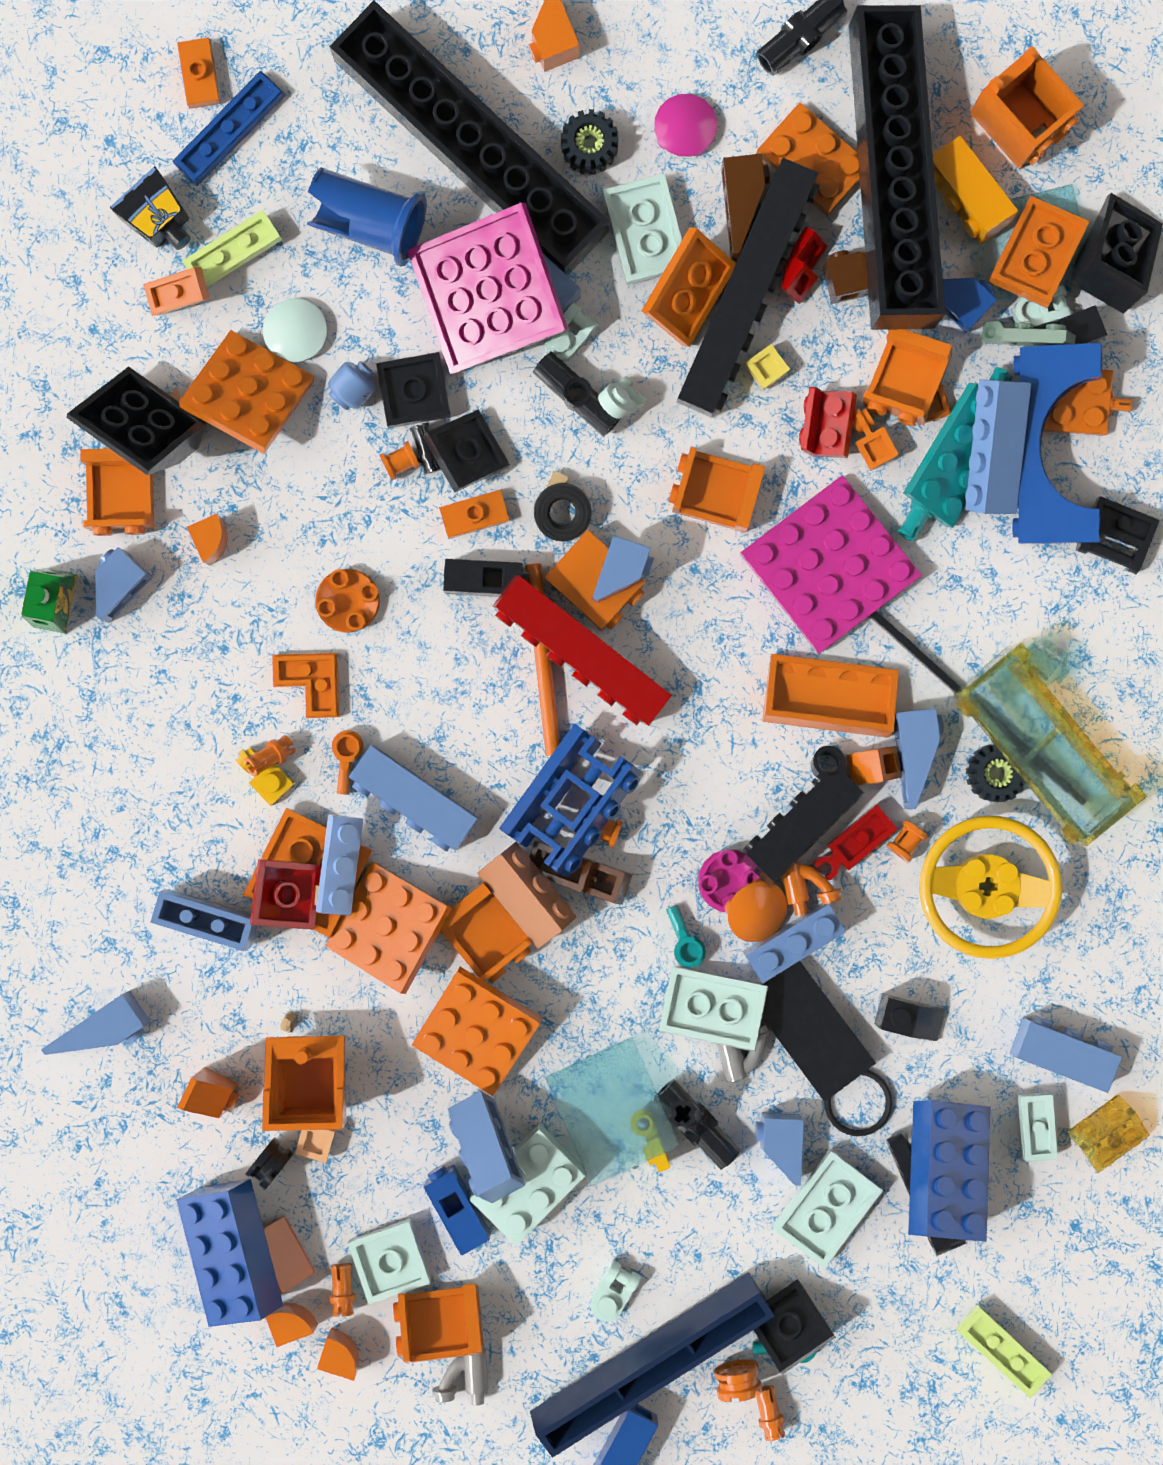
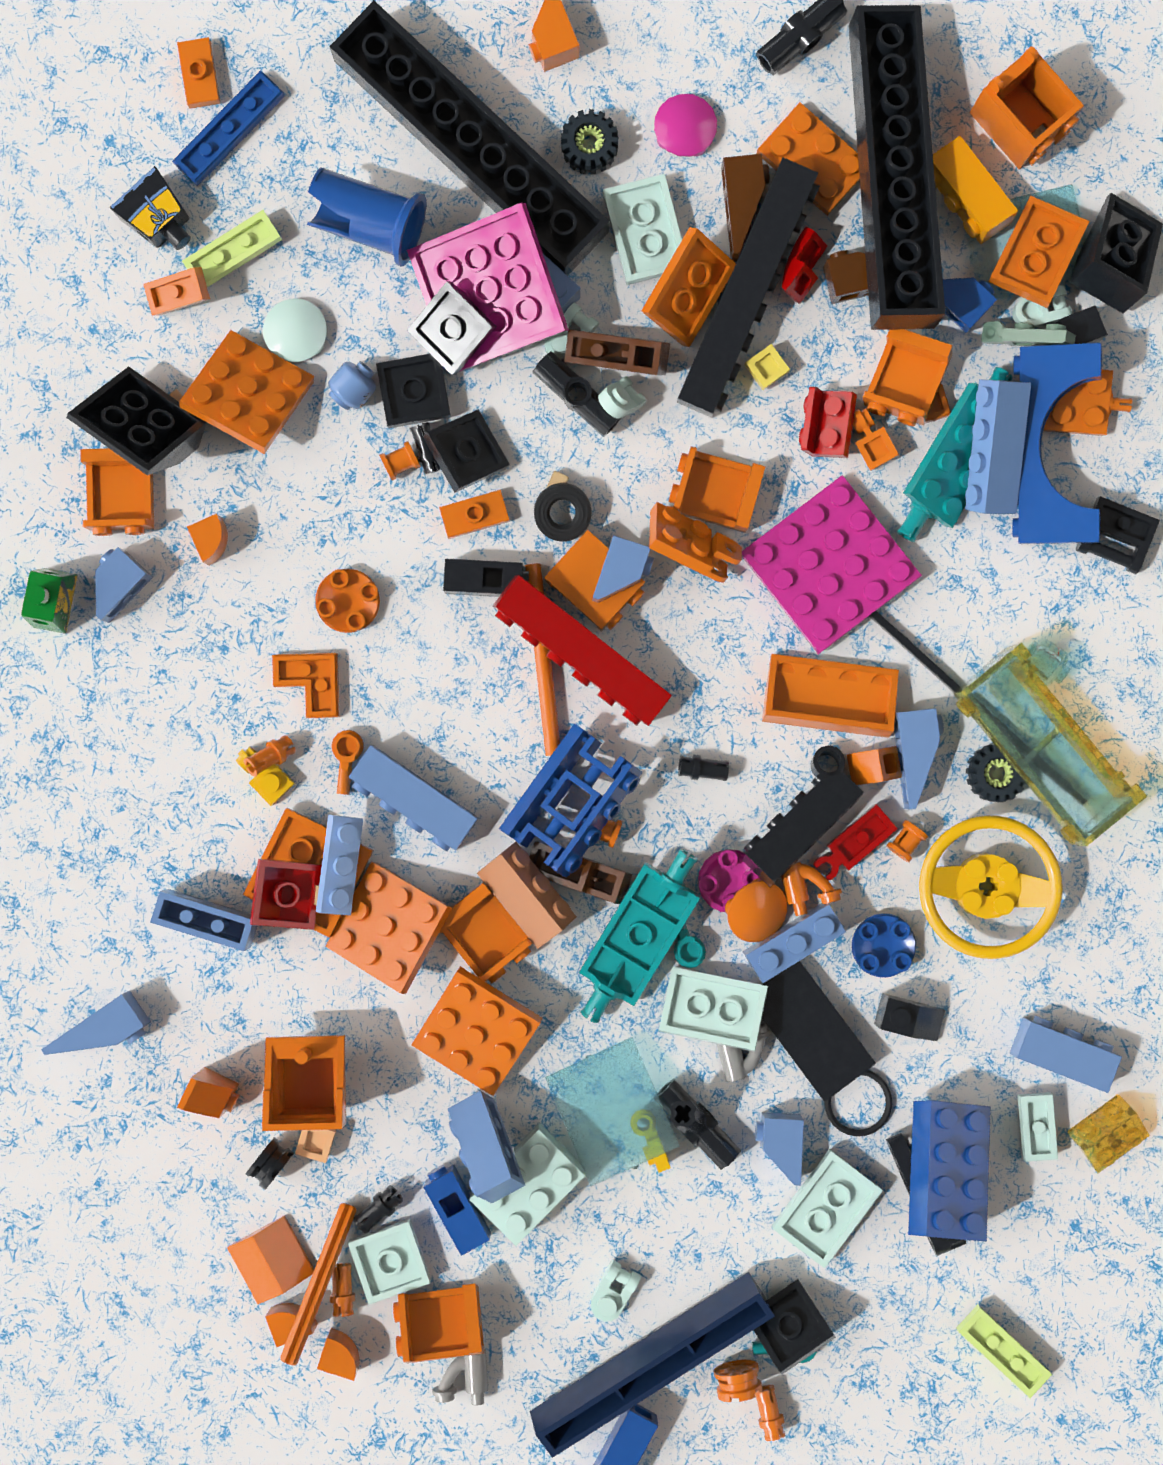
brick [176,1179,283,1327] -> none
tan piece [280,1011,298,1033] -> none
none -> orange axle [280,1203,356,1366]
none -> black pin [353,1185,403,1234]
none -> plate [407,281,497,375]
none -> reddish brown slope [564,329,670,375]
none -> teal plate [579,849,701,1023]
none -> orange plate [649,502,742,583]
none -> black pin [678,755,729,781]
none -> blue dish [852,913,916,978]

